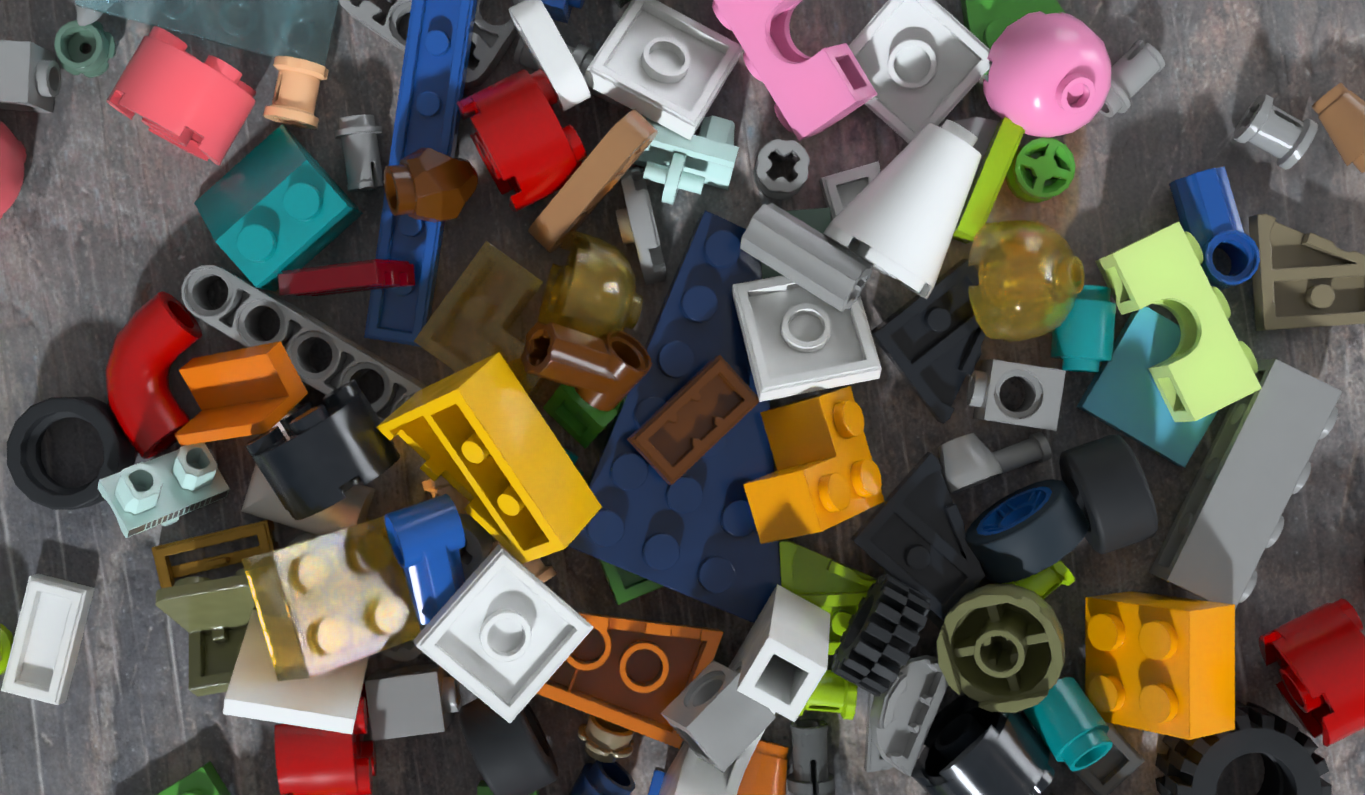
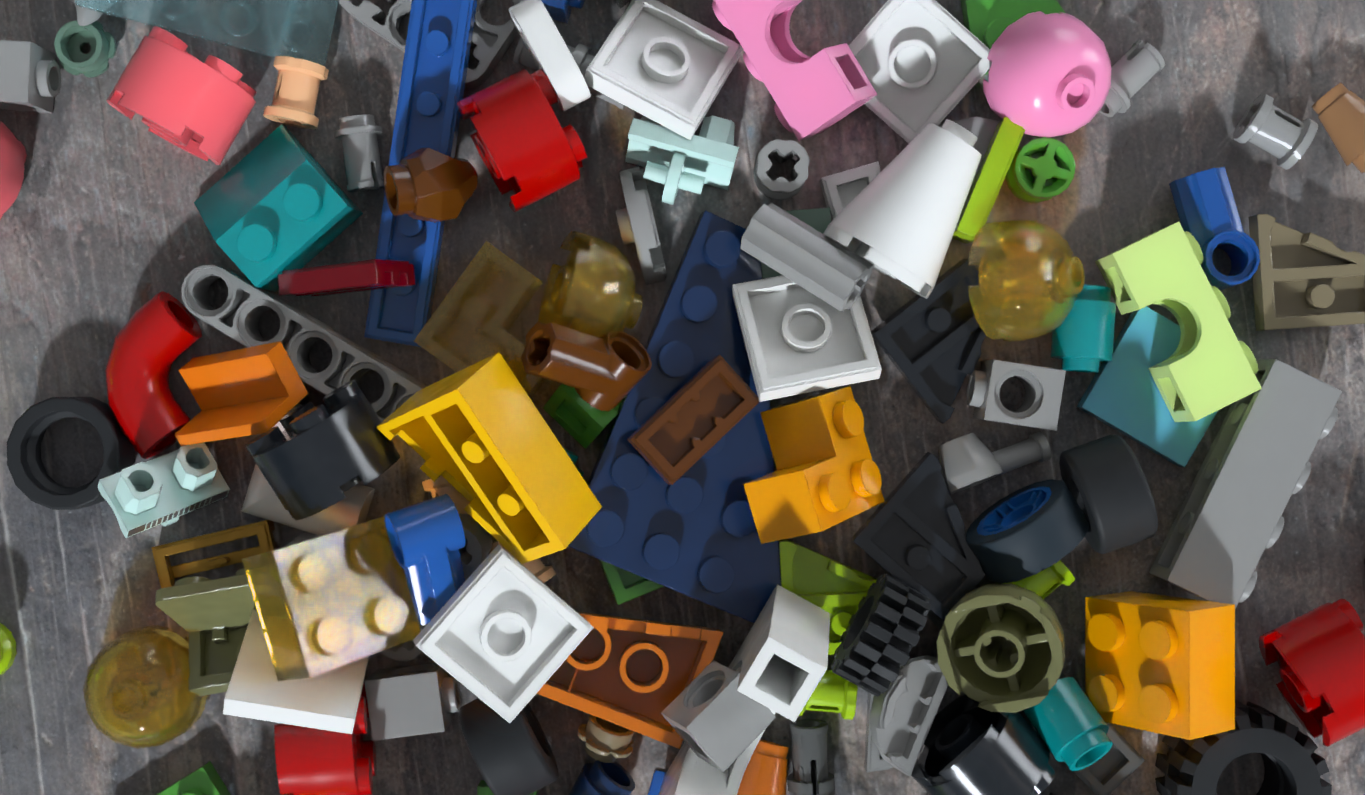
white tile [1,574,95,705] -> none
medium nougat beam [528,109,658,253] -> none
none -> clear yellow cylinder [83,625,211,749]

